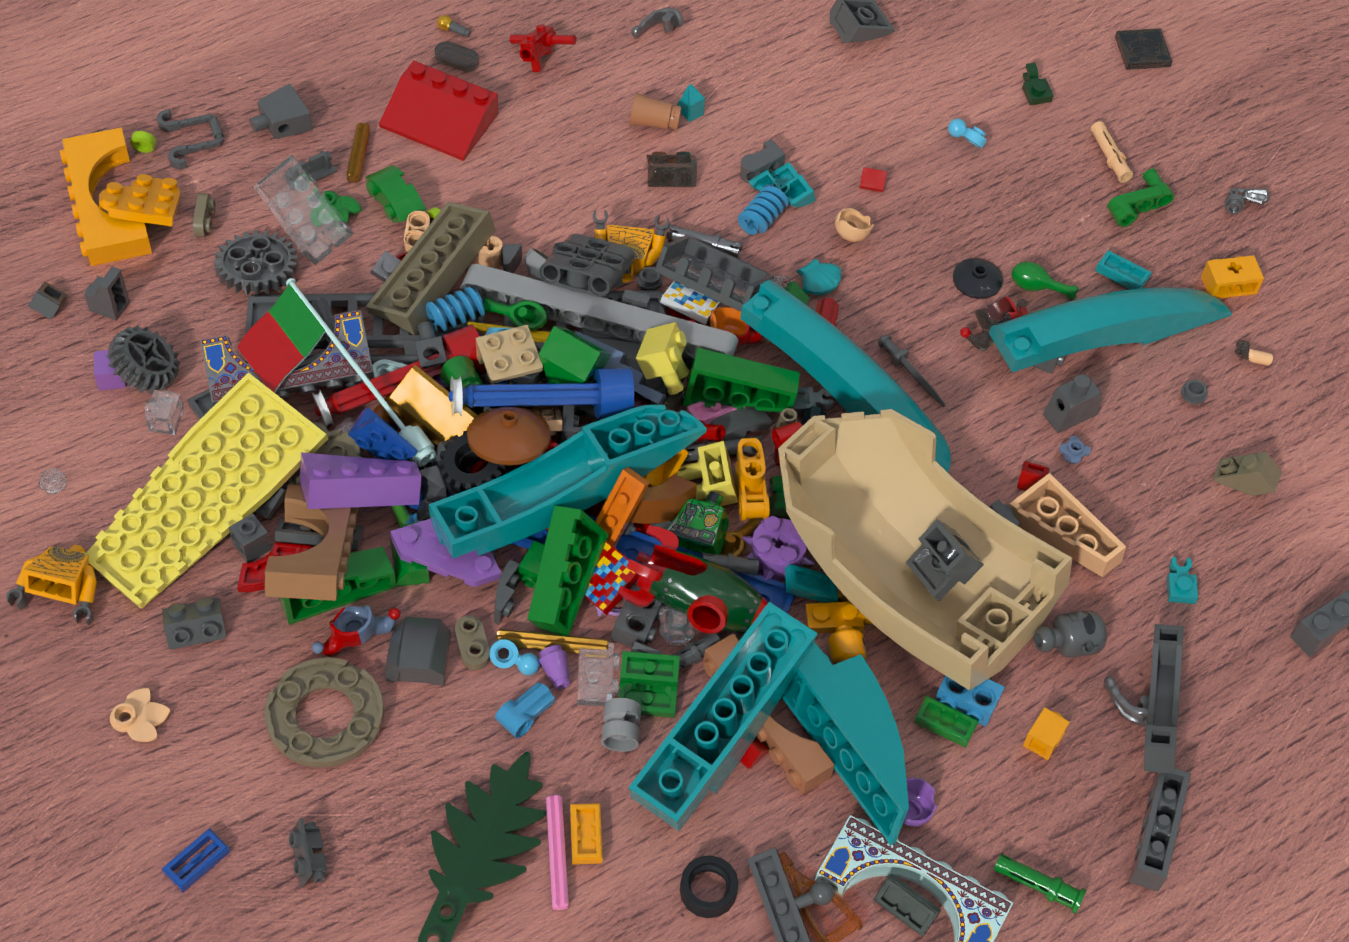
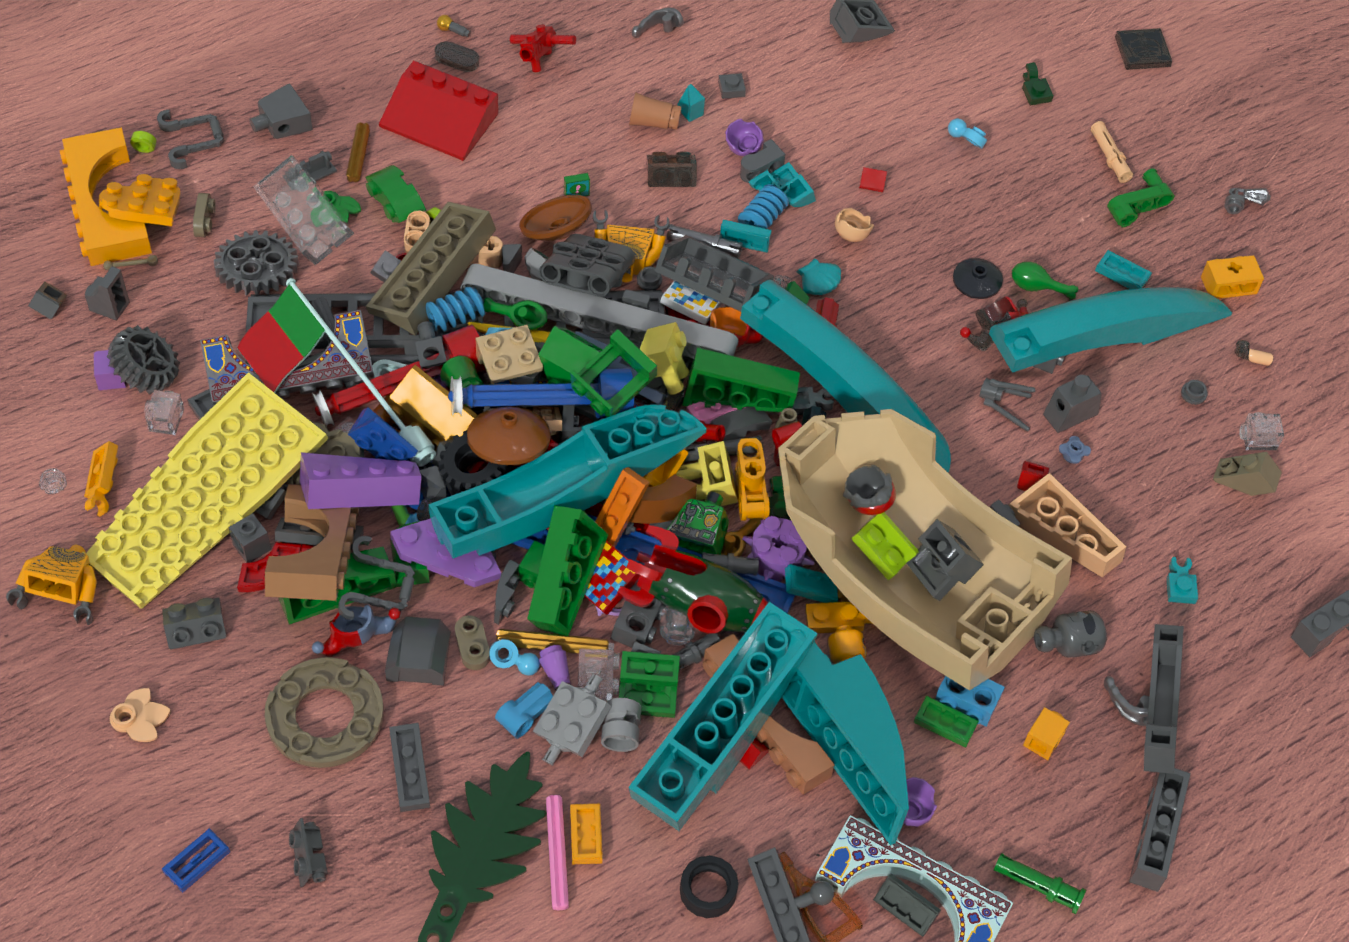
dark grey sword [878,335,946,407] -> none
none -> light orange plate [84,441,118,517]
none -> dark tan hinge [103,255,158,270]
none -> dark grey piece [338,536,415,620]
none -> dark grey plate [389,723,430,812]
none -> dark orange dish [519,195,592,241]
none -> light grey plate [533,673,612,766]
none -> green tile [564,173,590,196]
none -> green panel [570,329,657,417]
none -> dark grey plate [718,73,746,99]
none -> teal plate [720,219,772,253]
none -> medium lavender hair [725,119,764,156]
none -> dark grey hair [843,465,896,515]
none -> lime bracket [851,512,919,580]
none -> dark grey plant [979,378,1036,431]
none -> clear brick [1240,412,1284,450]

